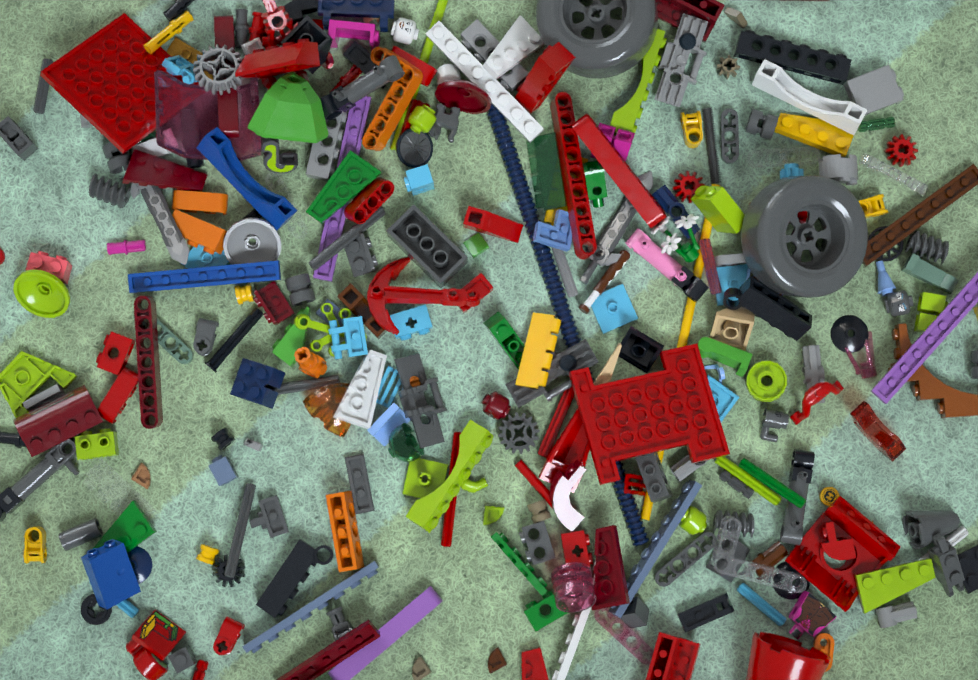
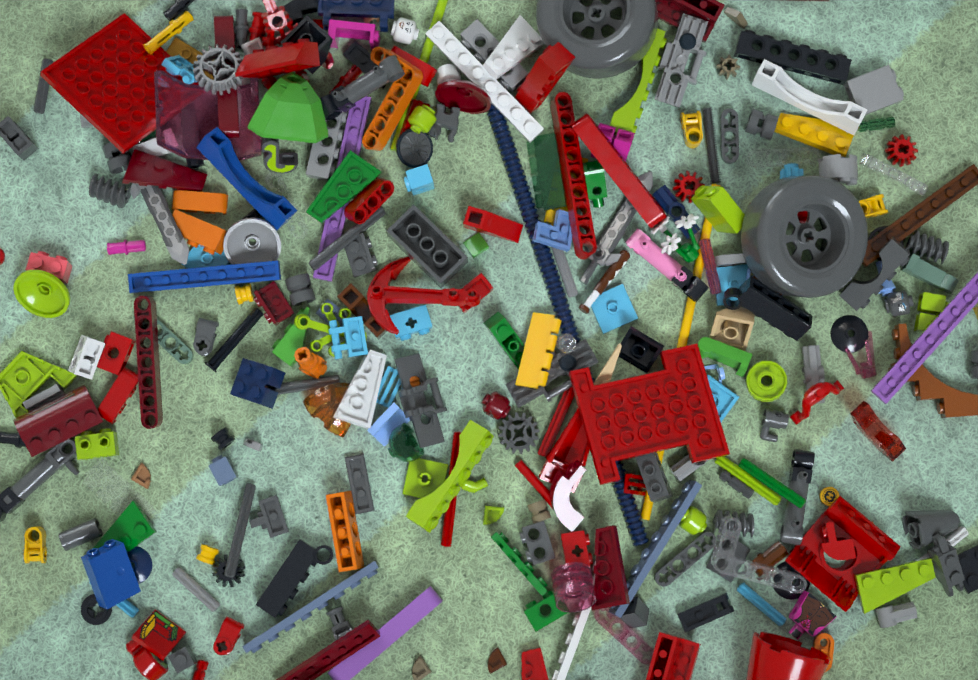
none -> white brick [68,335,105,380]
none -> light grey axle [172,567,220,612]
none -> clear tile [556,333,576,353]
none -> dark grey arch [839,236,910,311]

